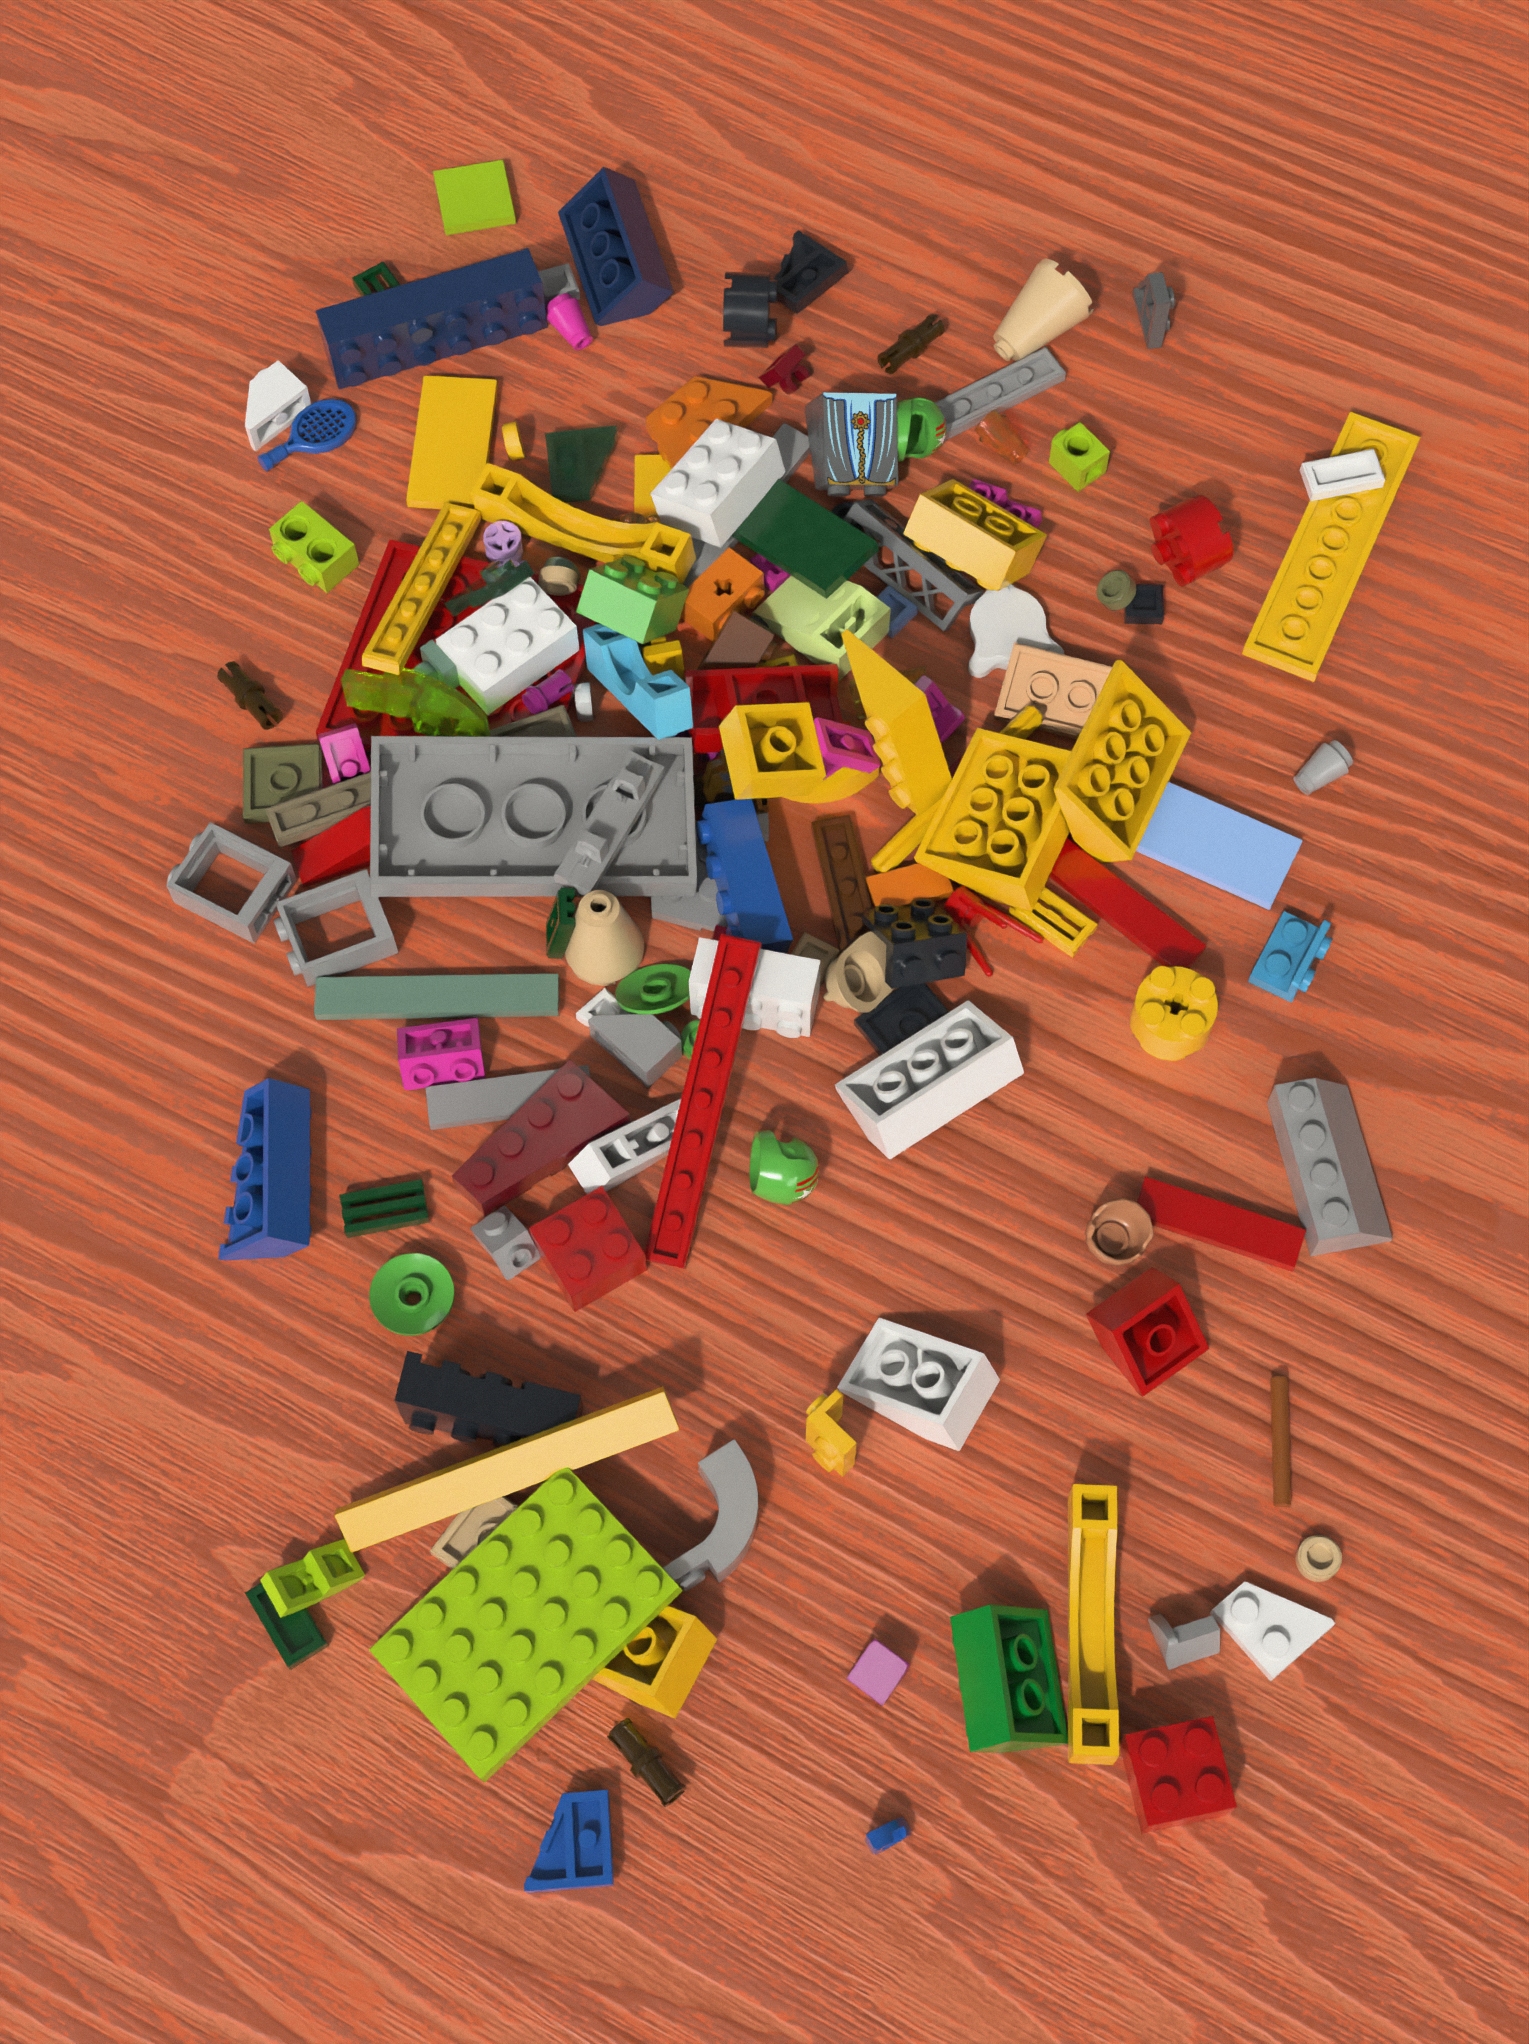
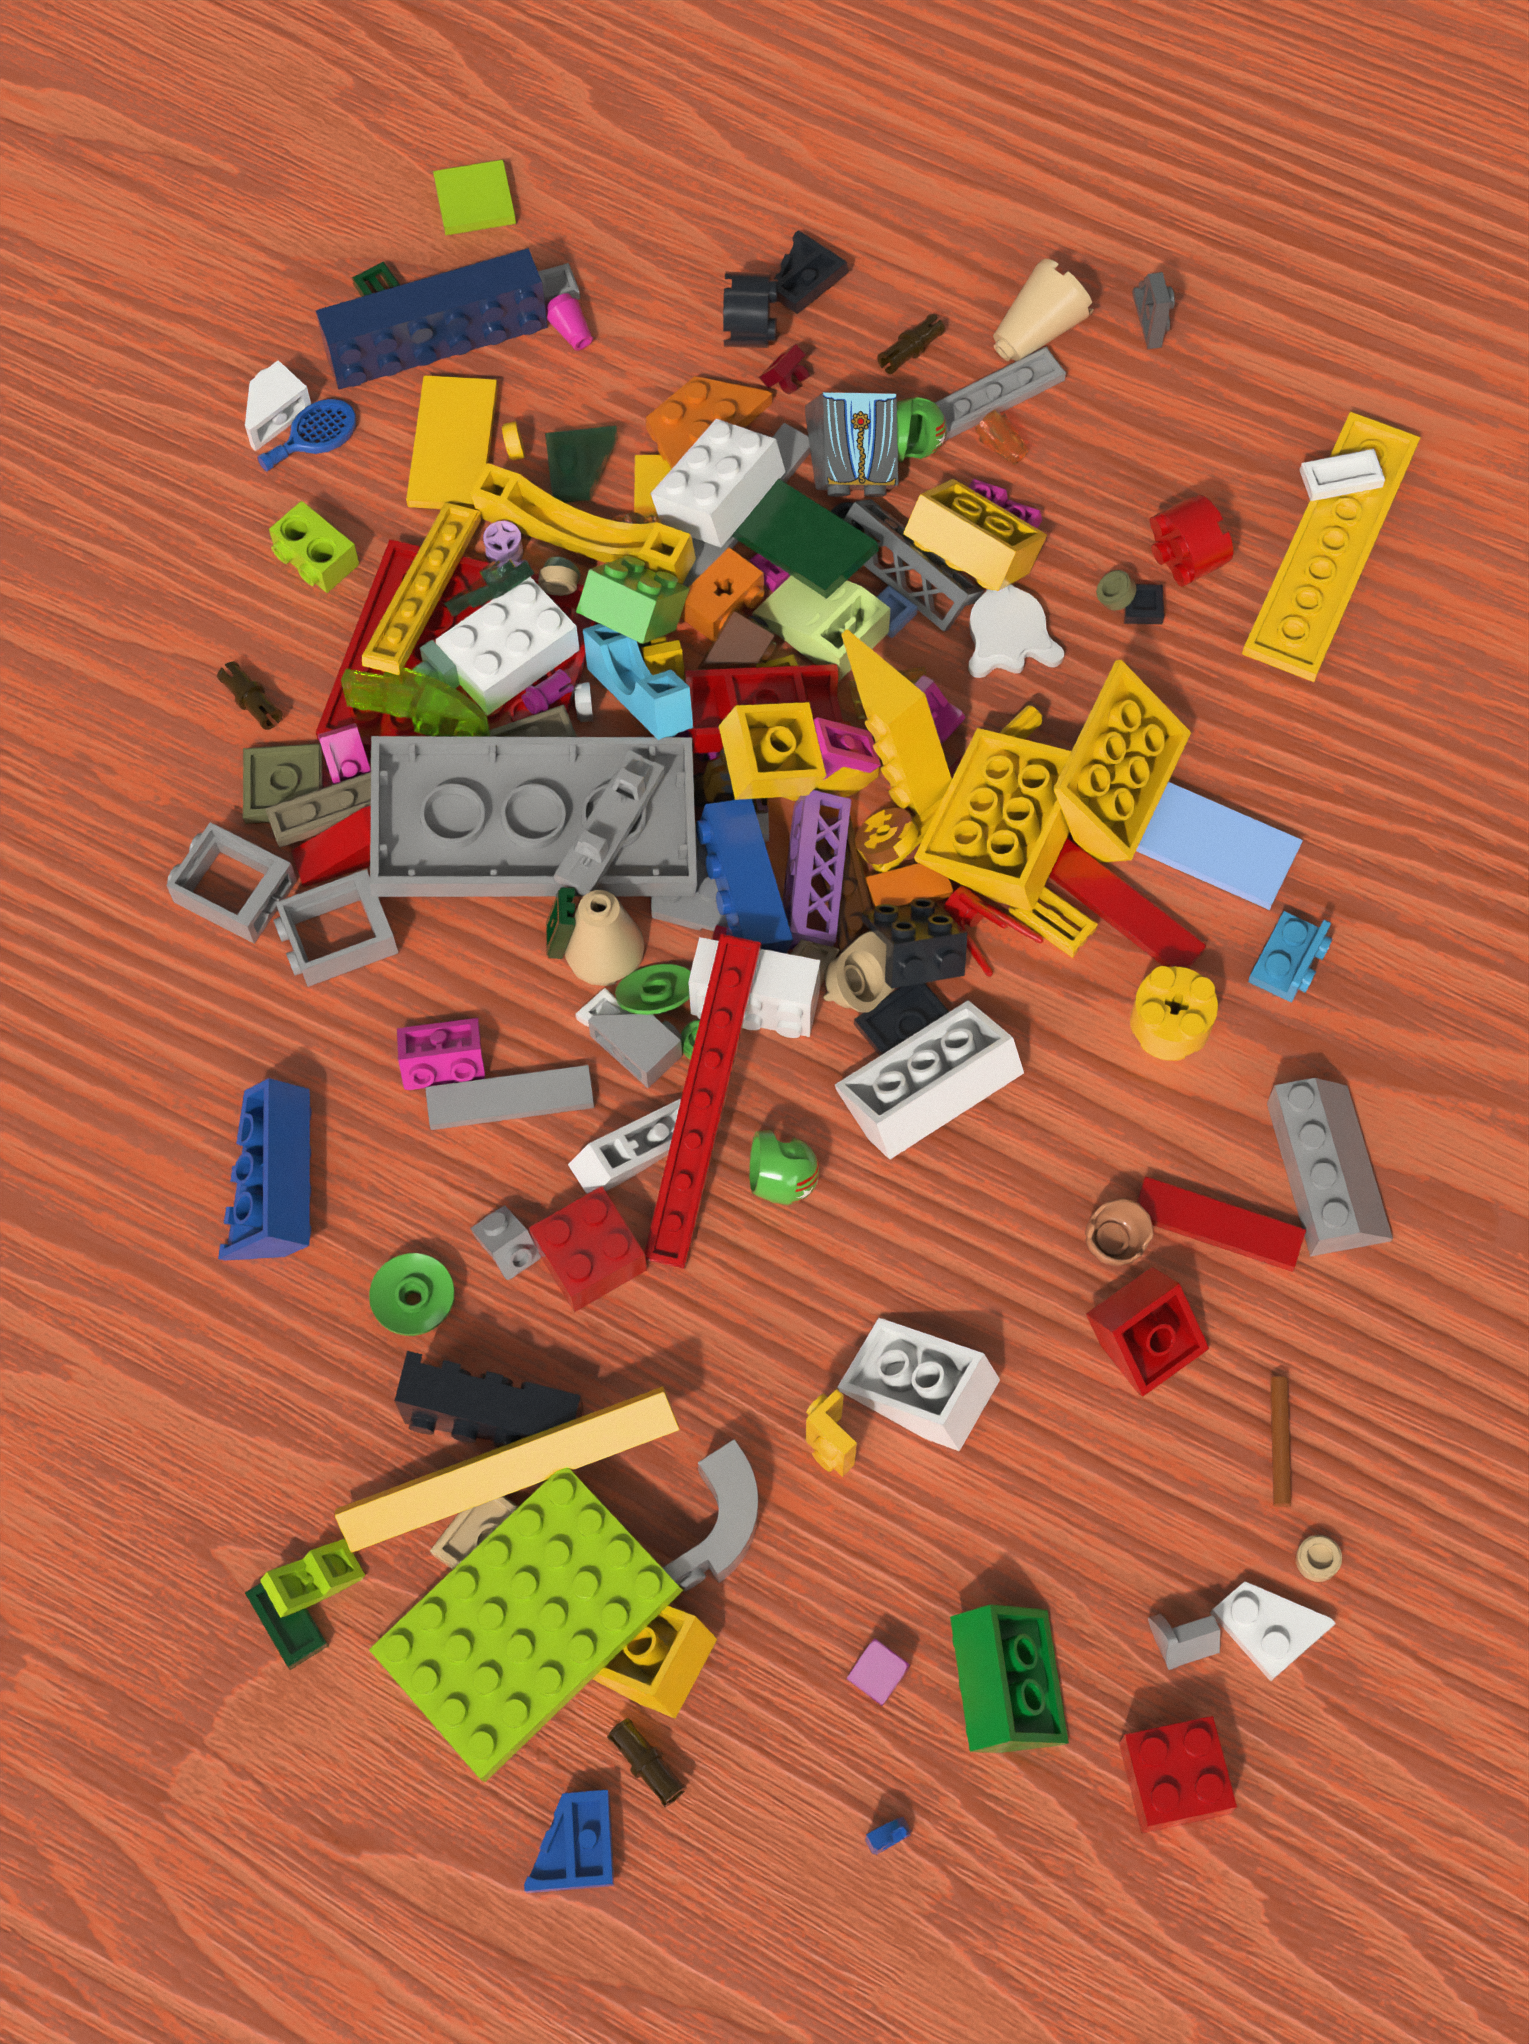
sand green tile [314,973,559,1020] -> none
dark green tile [339,1179,430,1238] -> none
dark red wedge [452,1059,631,1217] -> none
dark blue slope [558,167,674,326] -> none
light nougat tile [994,643,1112,739] -> none
lime brick [1049,422,1110,492] -> none
yellow arch [1068,1484,1119,1765] -> none
light grey cone [1293,740,1353,795] -> none
none -> medium lavender fence [782,790,851,950]
none -> piece [855,807,919,865]

